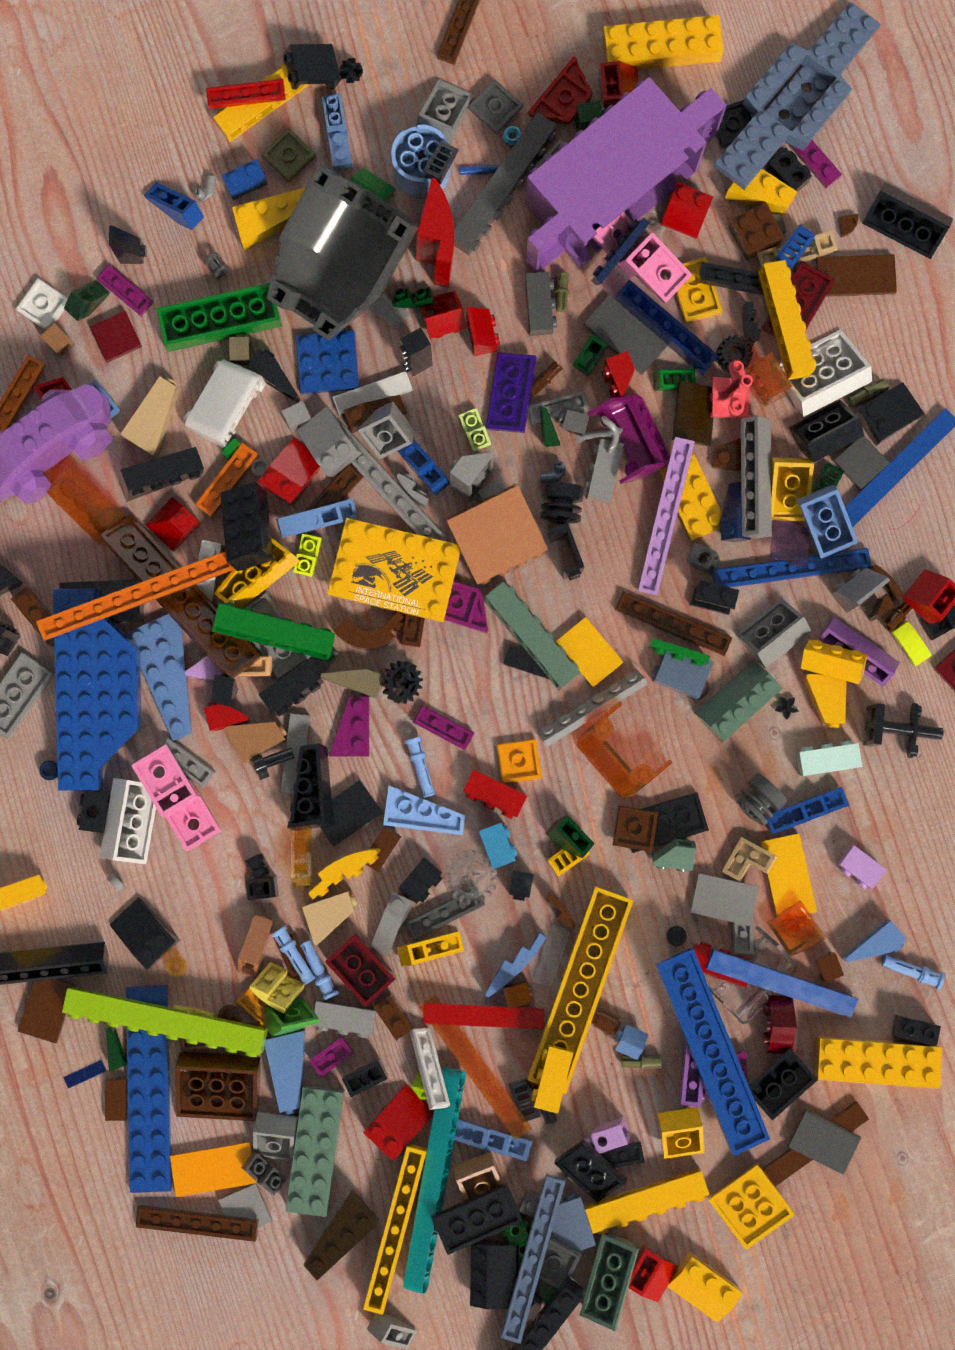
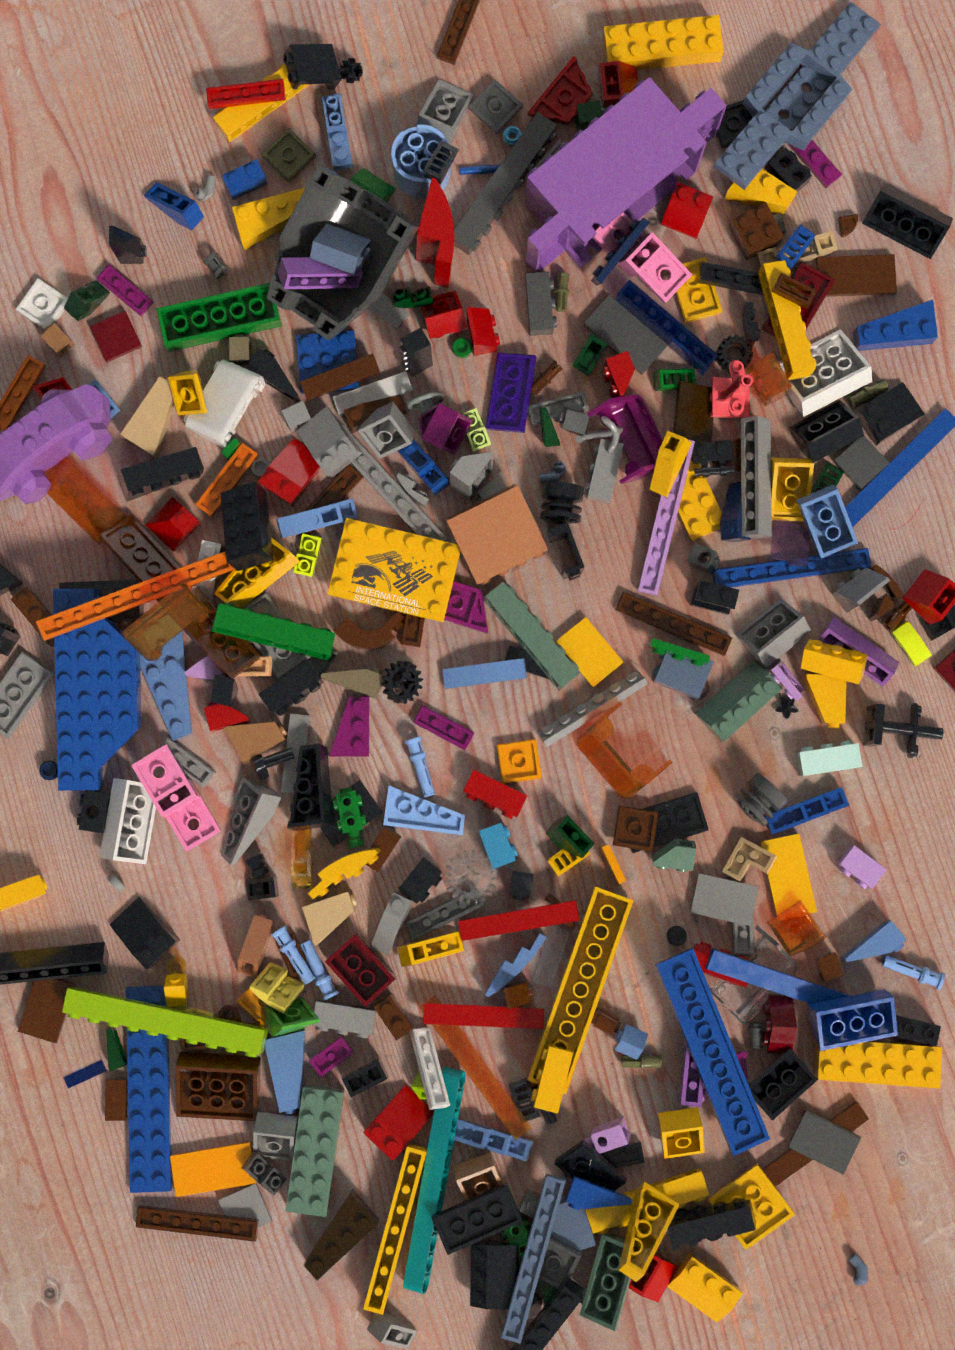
none -> clear orange windscreen [122,583,216,661]
none -> yellow brick [164,973,189,1007]
none -> yellow slope [168,370,207,415]
none -> light grey wedge [221,777,281,866]
none -> medium lavender brick [278,257,363,289]
none -> reddish brown tile [300,353,380,401]
none -> sand blue brick [310,224,372,274]
none -> green brick [333,787,367,849]
none -> magenta piece [407,392,473,455]
none -> medium blue slope [442,658,527,689]
none -> green tile [452,337,472,358]
none -> red tile [458,900,580,941]
none -> blue slope [565,1175,633,1210]
none -> light orange tile [599,844,626,884]
none -> yellow wedge [618,1182,680,1282]
none -> yellow slope [649,431,692,497]
none -> black wedge [668,1198,756,1251]
none -> black plate [692,440,734,478]
none -> dark grey pin [748,1022,764,1048]
none -> lavender plate [771,661,806,701]
none -> reddish brown tile [772,273,816,309]
none -> blue slope [808,989,898,1051]
none -> sand blue arm [848,1253,868,1286]
none -> blue wedge [853,300,938,351]

